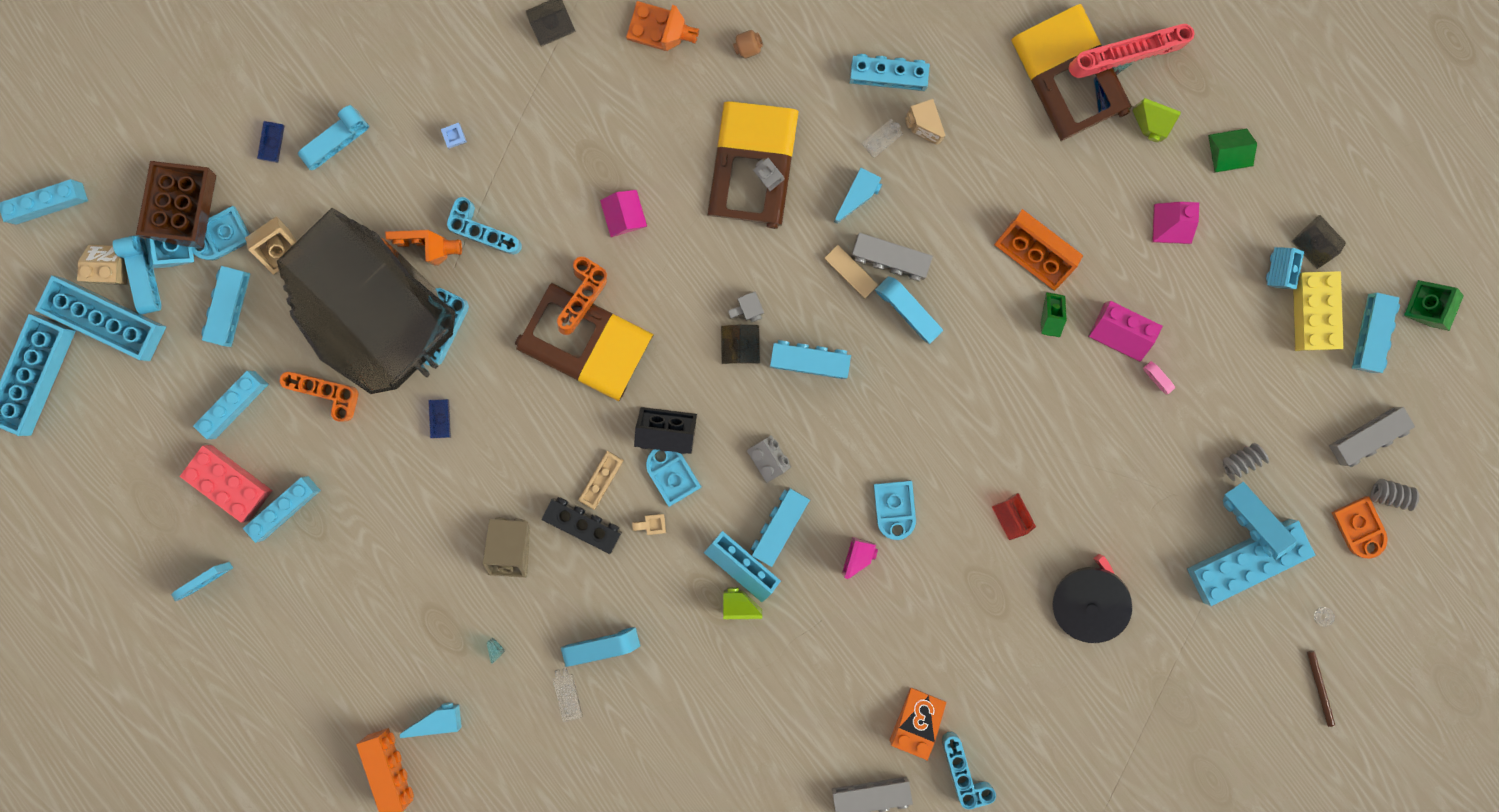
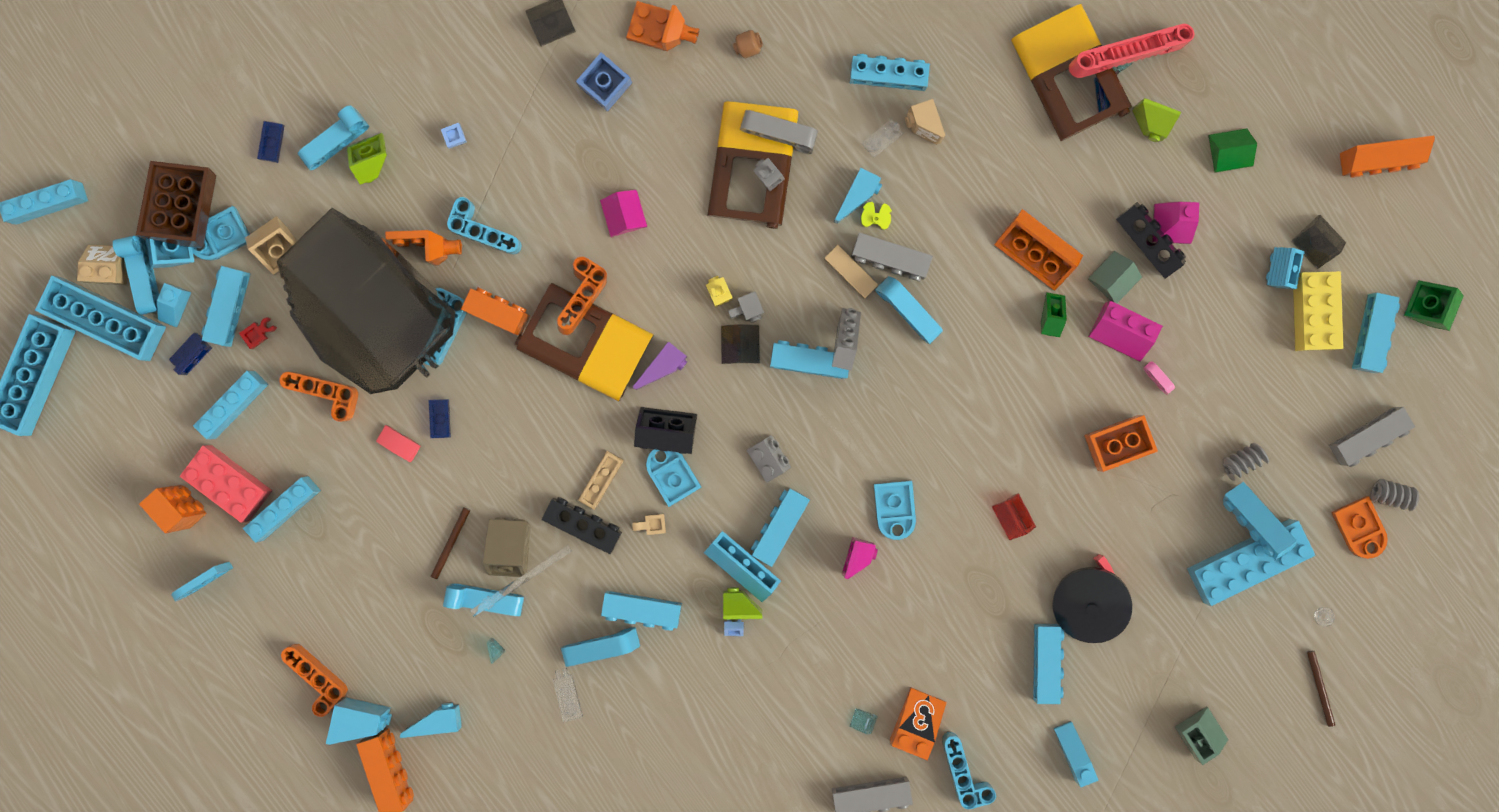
none -> orange brick [139,485,207,534]
none -> medium azure slope [157,283,191,327]
none -> clear blue panel [169,333,212,375]
none -> red plate [239,317,277,349]
none -> orange beam [281,644,348,717]
none -> medium azure slope [326,697,392,745]
none -> lime slope [347,133,387,185]
none -> coral slope [376,425,421,462]
none -> reddish brown bar [431,507,471,579]
none -> medium azure beam [443,583,524,616]
none -> orange brick [461,287,530,335]
none -> clear bar [470,545,572,617]
none -> medium blue brick [576,52,632,112]
none -> medium azure brick [601,591,682,631]
none -> medium lavender slope [633,342,687,390]
none -> light yellow brick [706,276,733,307]
none -> light blue tile [724,619,744,636]
none -> light grey beam [740,110,818,154]
none -> light grey brick [832,308,861,371]
none -> clear light blue slope [850,708,877,734]
none -> neon yellow piece [861,202,892,230]
none -> medium azure brick [1033,624,1064,704]
none -> medium azure slope [1054,721,1099,787]
none -> orange brick [1084,415,1158,472]
none -> sand green slope [1088,251,1142,303]
none -> black brick [1116,202,1186,279]
none -> sand green slope [1175,707,1229,765]
none -> orange slope [1340,135,1435,178]

